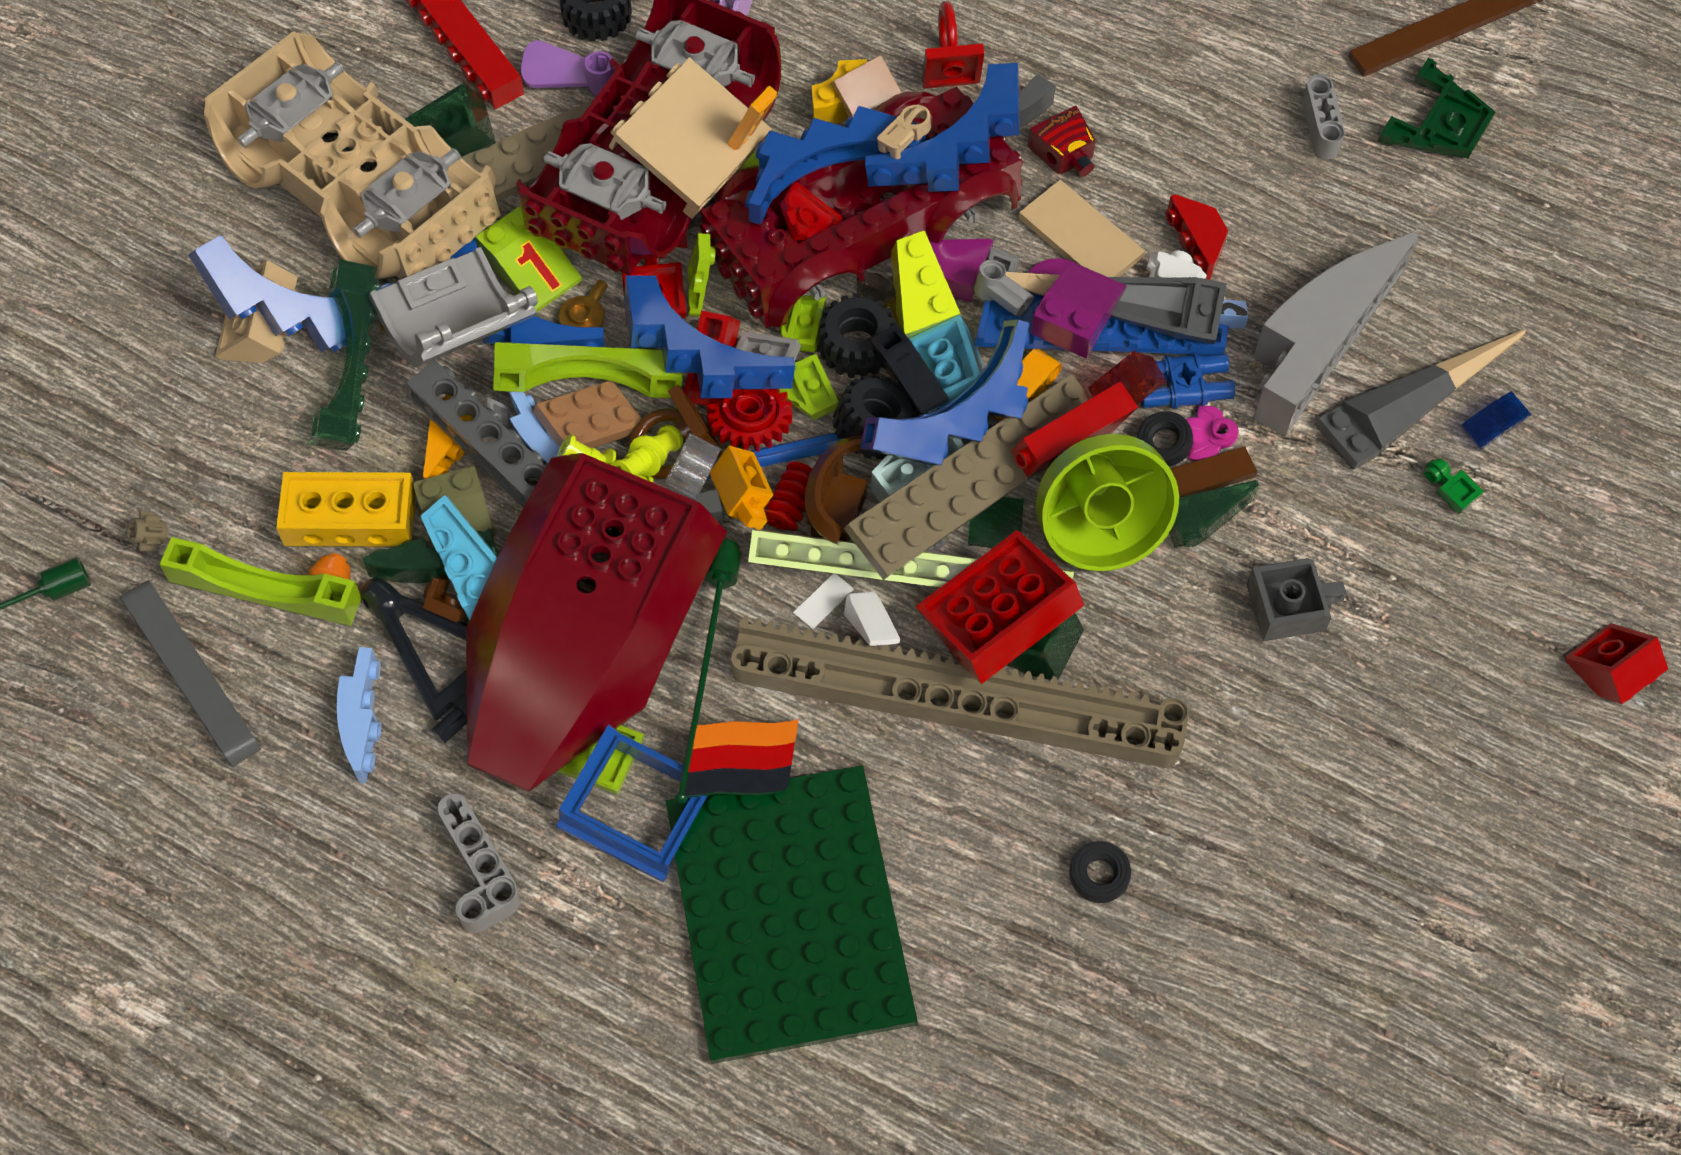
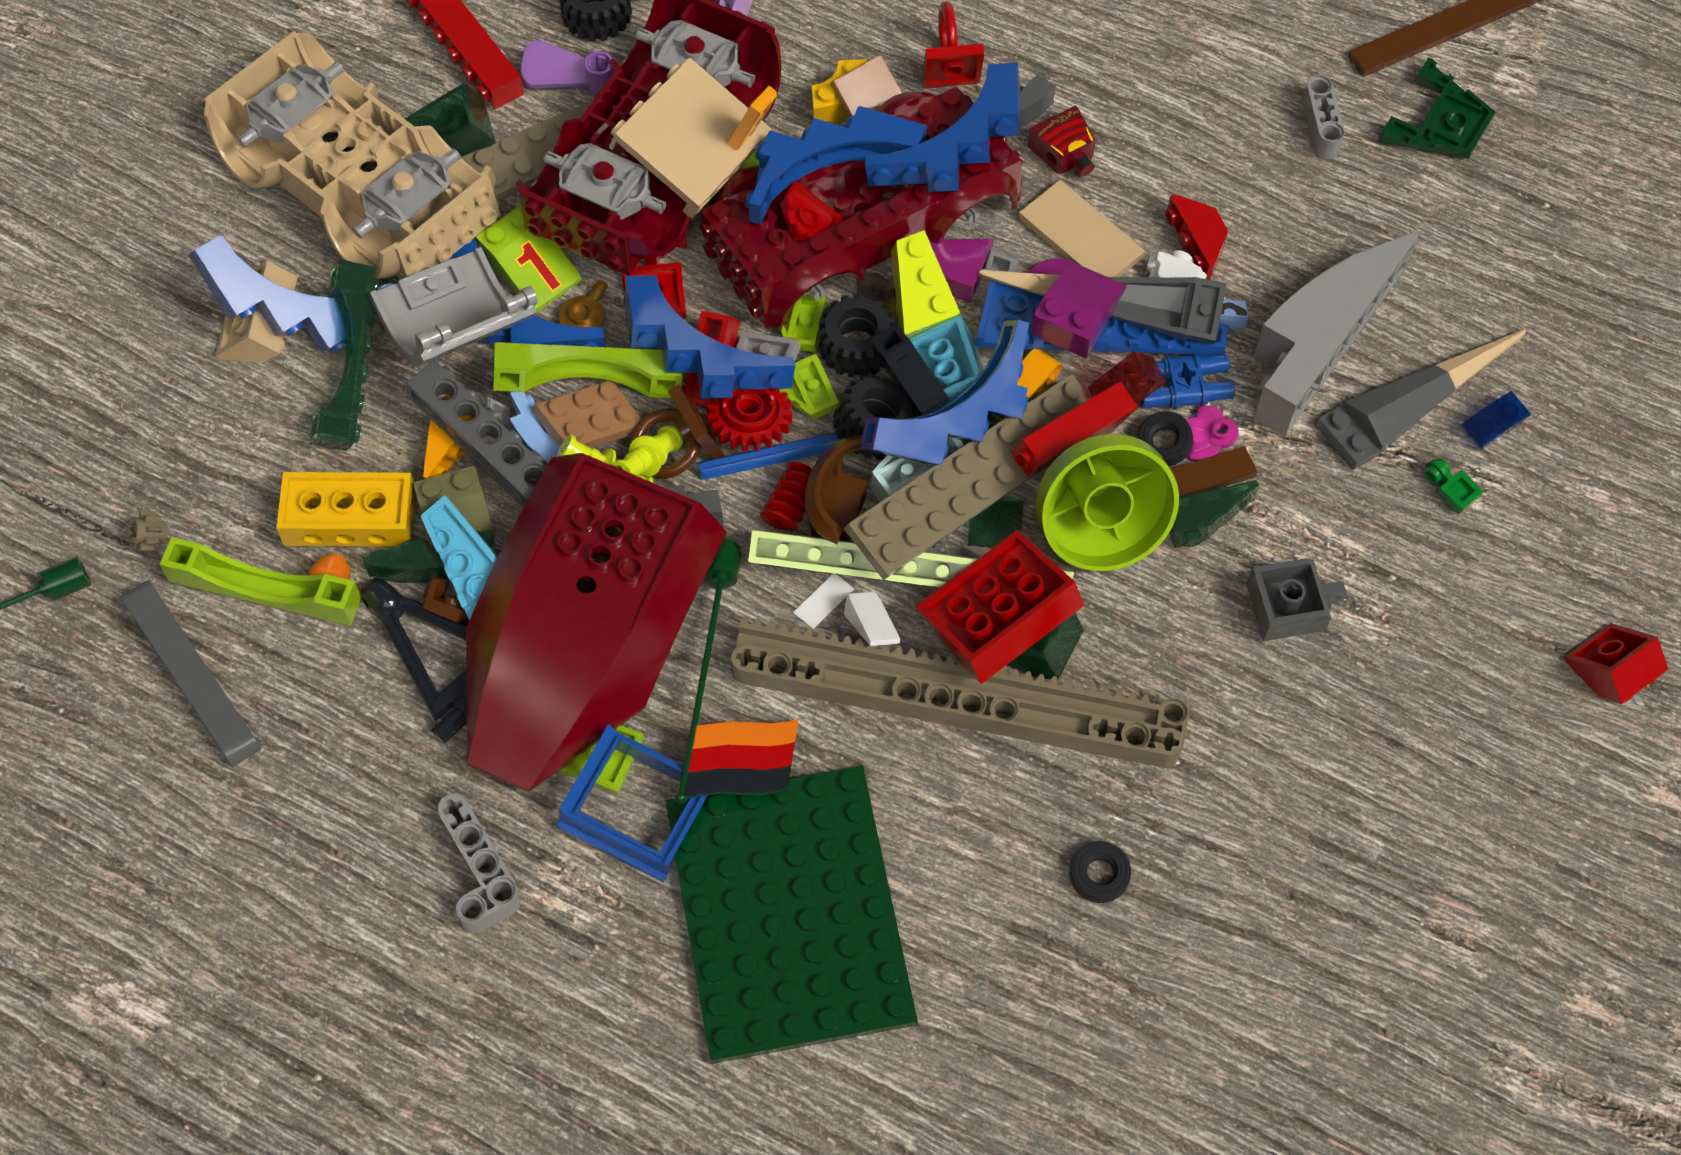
light blue slope [337,647,382,784] -> none
clear piece [664,433,721,499] -> none
lime wing [687,233,715,317] -> none
light orange hinge [709,446,773,530] -> none
tan piece [877,105,931,159] -> none
light grey piece [974,260,1034,317] -> none

